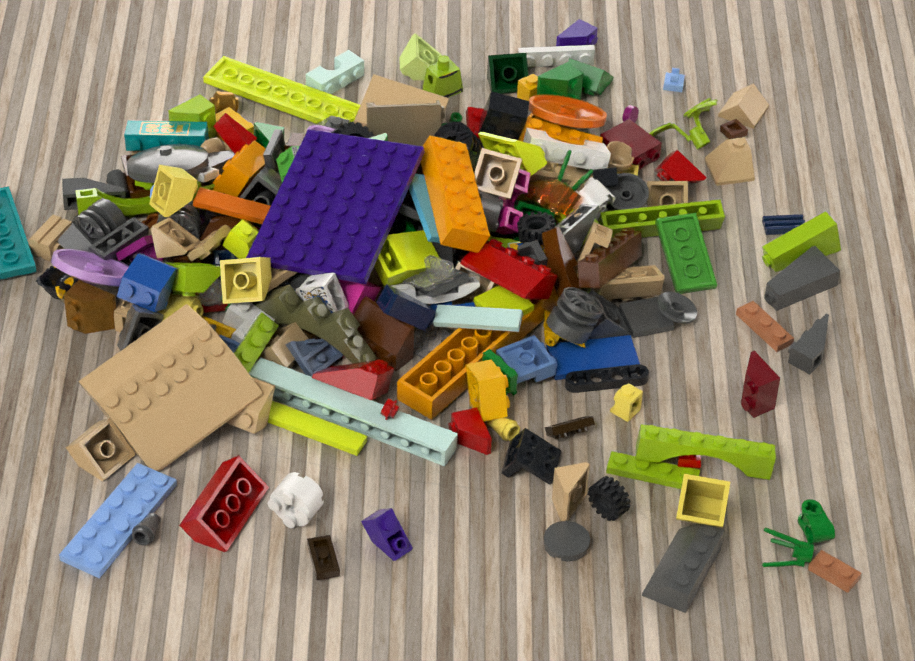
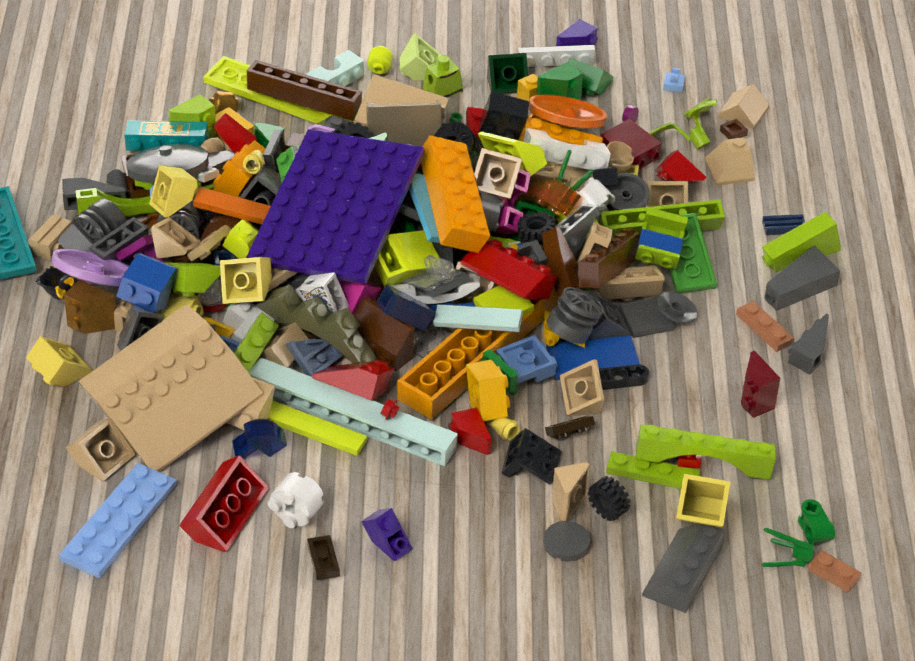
dark grey cone [132,513,160,546] -> none
light yellow brick [610,383,643,422] -> none
none -> light yellow slope [26,336,93,387]
none -> clear blue brick [232,419,287,459]
none -> light yellow cone [243,150,264,174]
none -> reddish brown brick [247,60,362,121]
none -> neon yellow head [367,46,393,74]
none -> tan slope [560,359,605,416]
none -> lime panel [635,207,688,269]
none -> blue tile [637,229,683,254]

